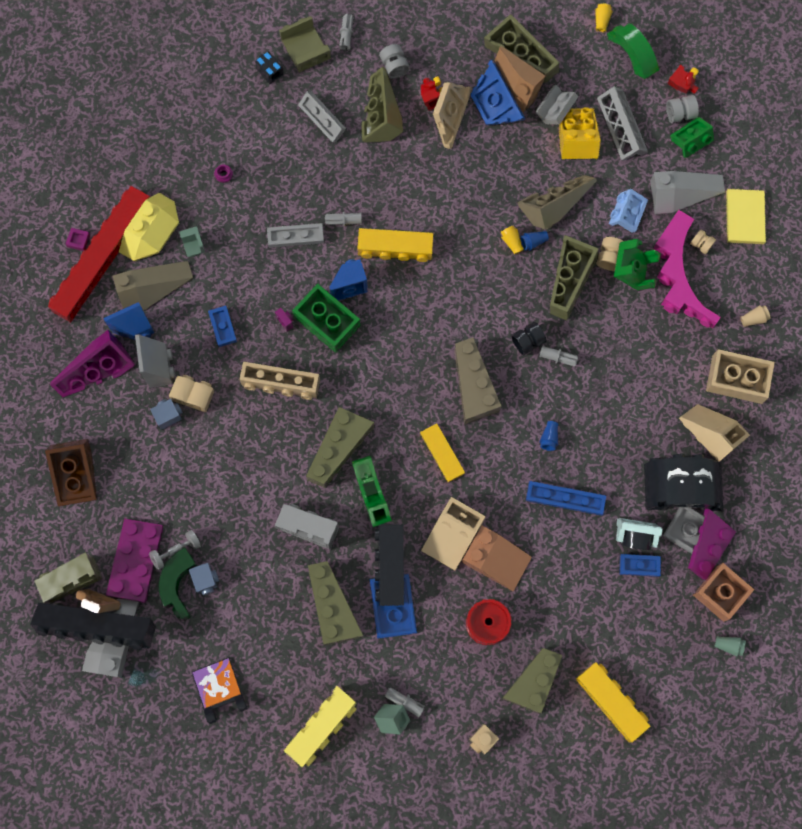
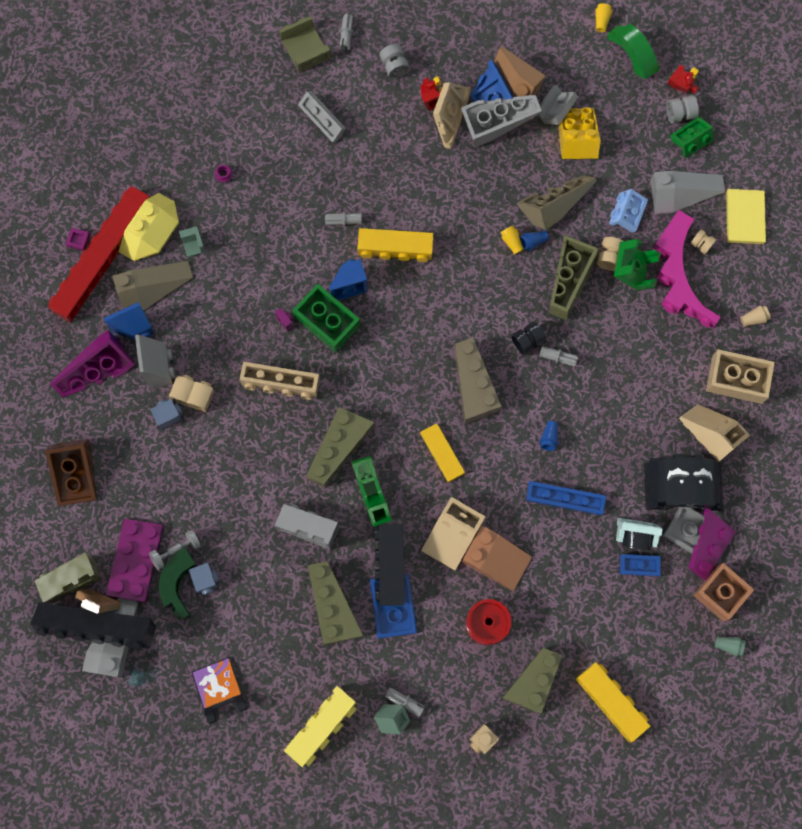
blue plate [208,306,237,347] -> none
black brick [255,51,284,84] -> none
light grey plate [267,223,324,248] -> none
olive wedge [361,67,403,142] -> none
olive wedge [484,14,559,83] -> none
light grey fence [597,86,648,161] -> none
none -> light grey wedge [461,95,542,147]

